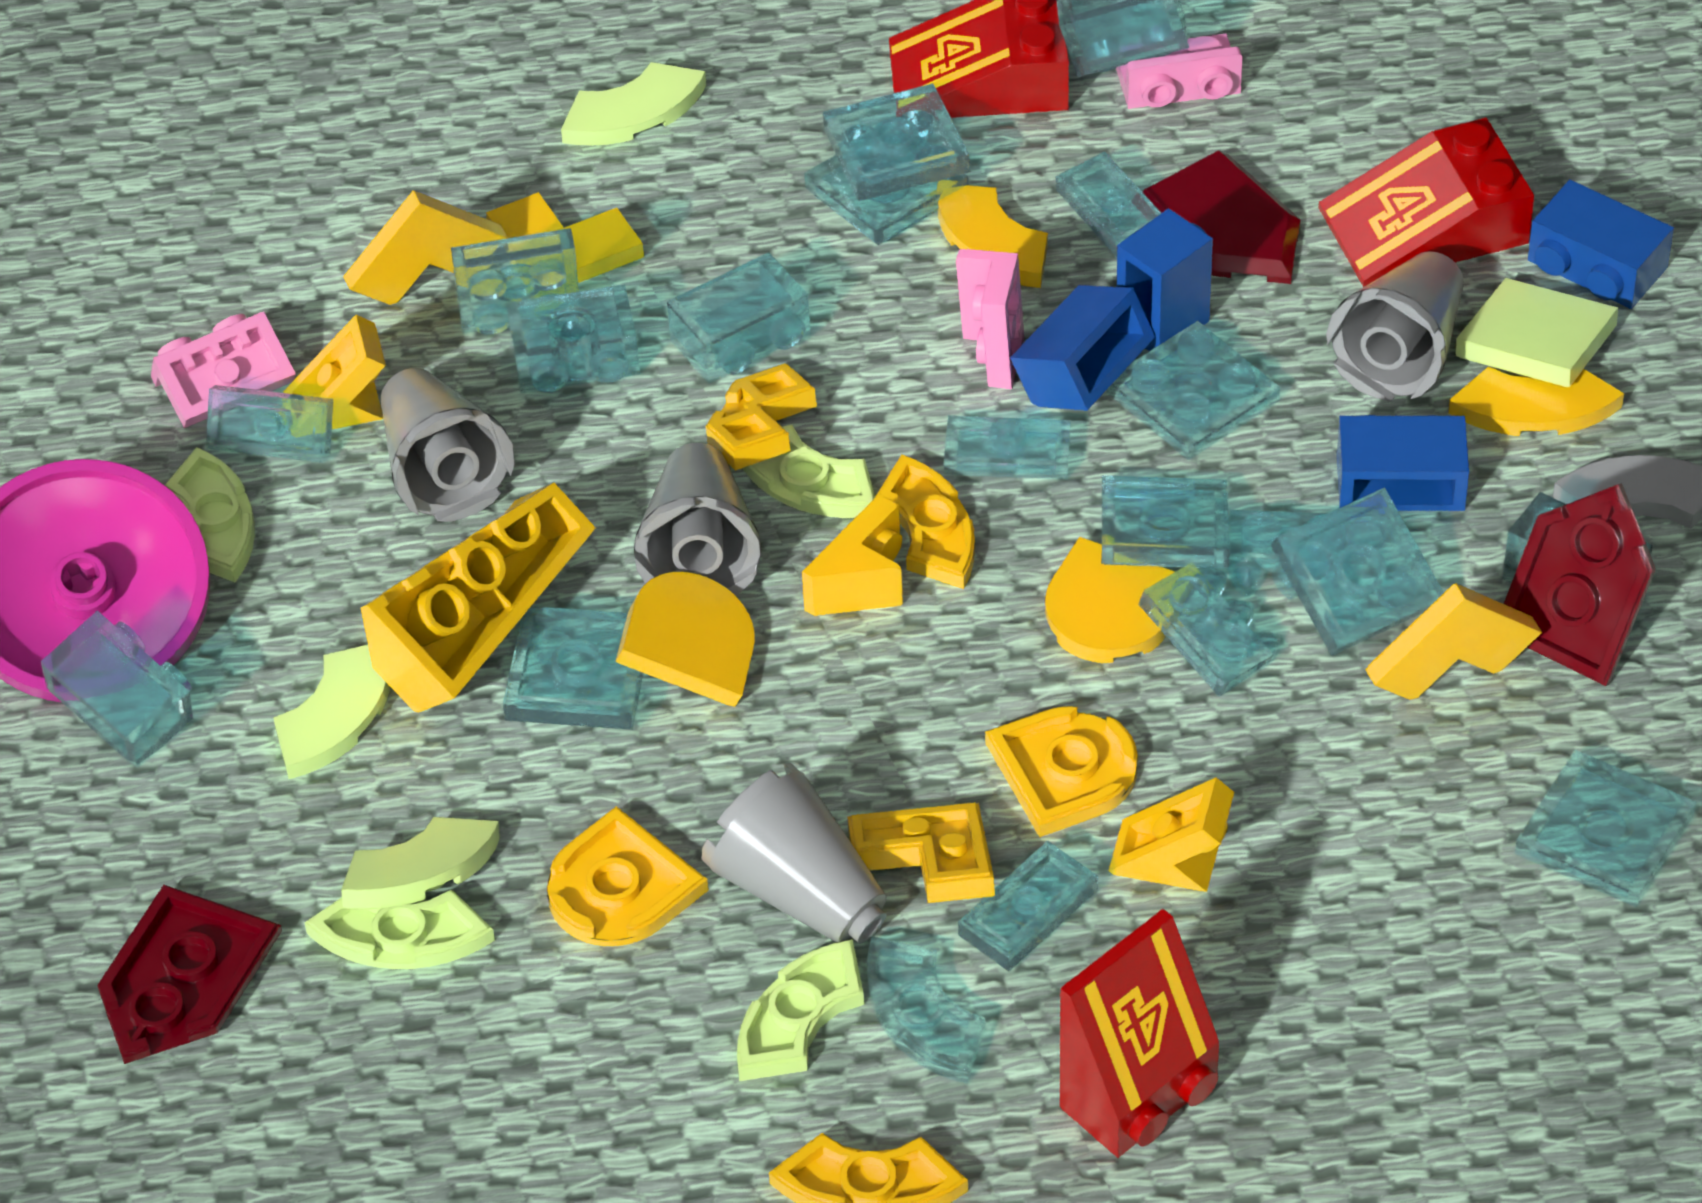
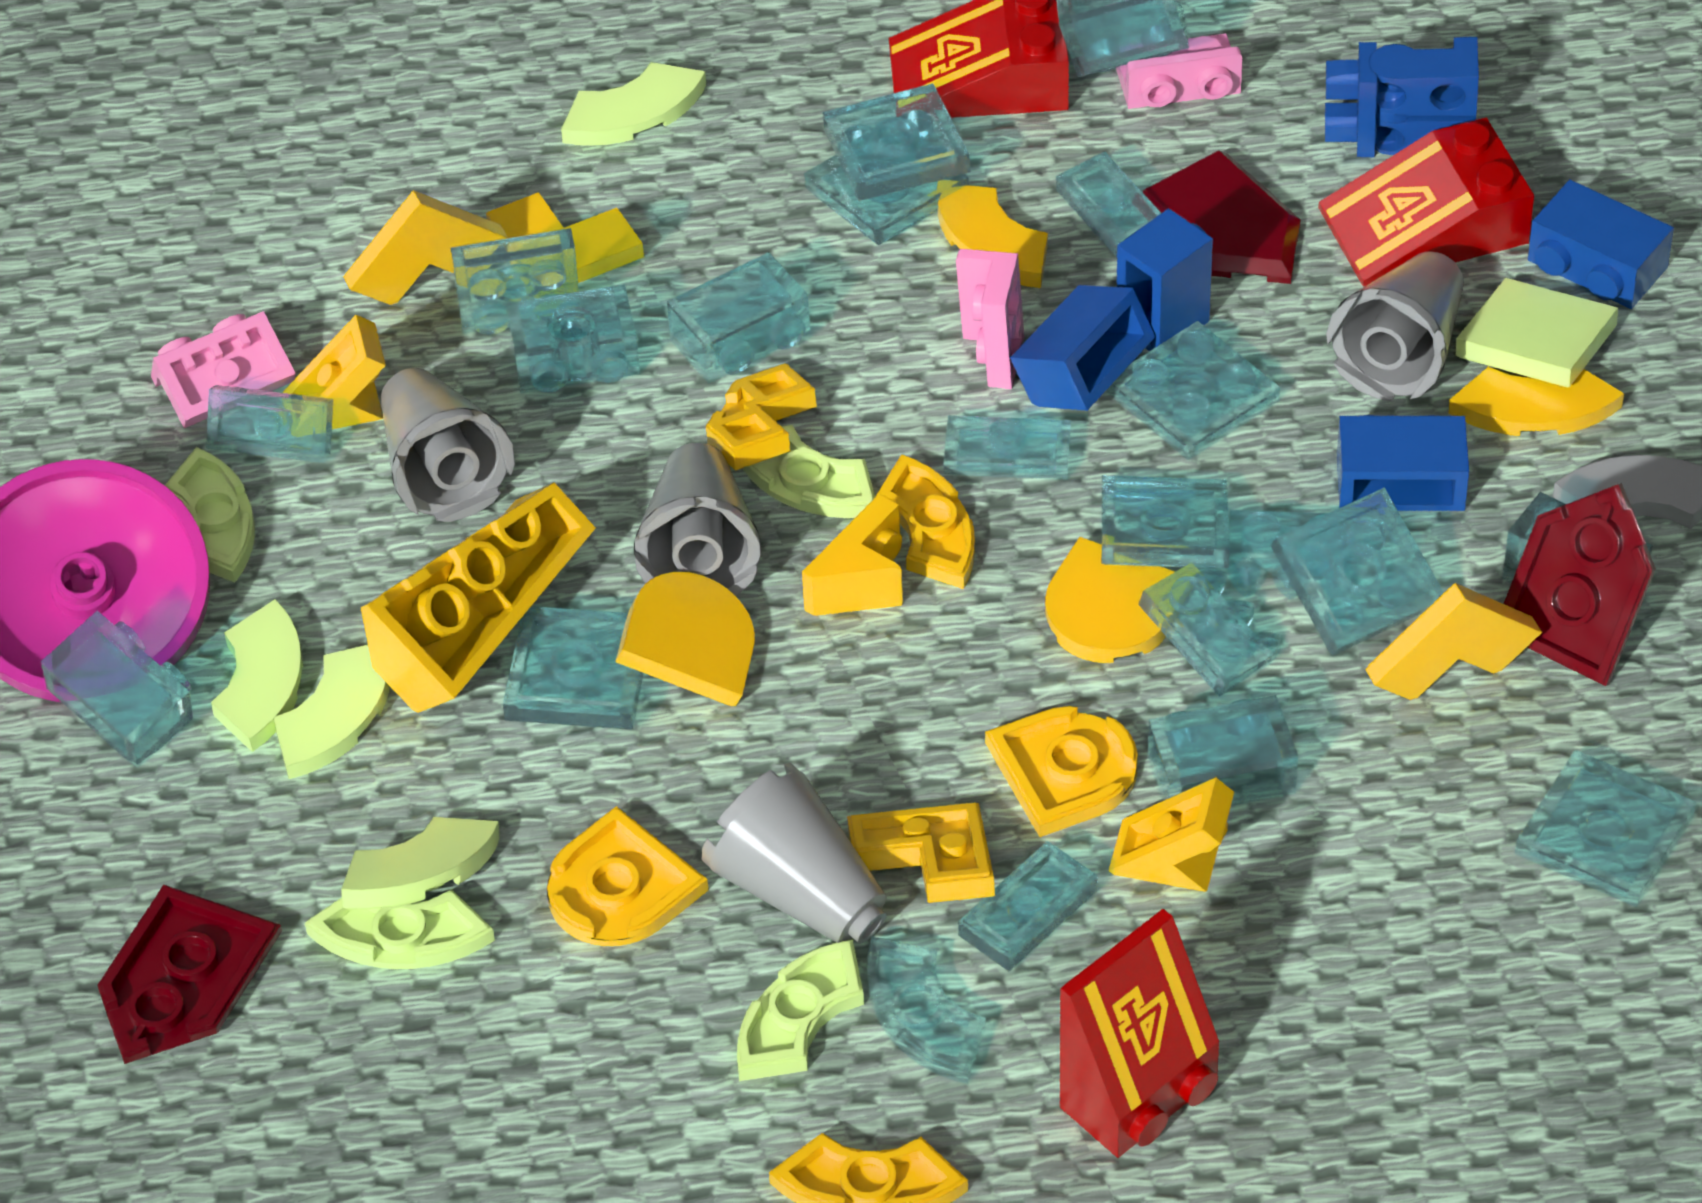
none -> yellowish green tile [211,599,303,752]
none -> clear light blue piece [1148,695,1298,806]
none -> blue hips [1325,37,1479,157]

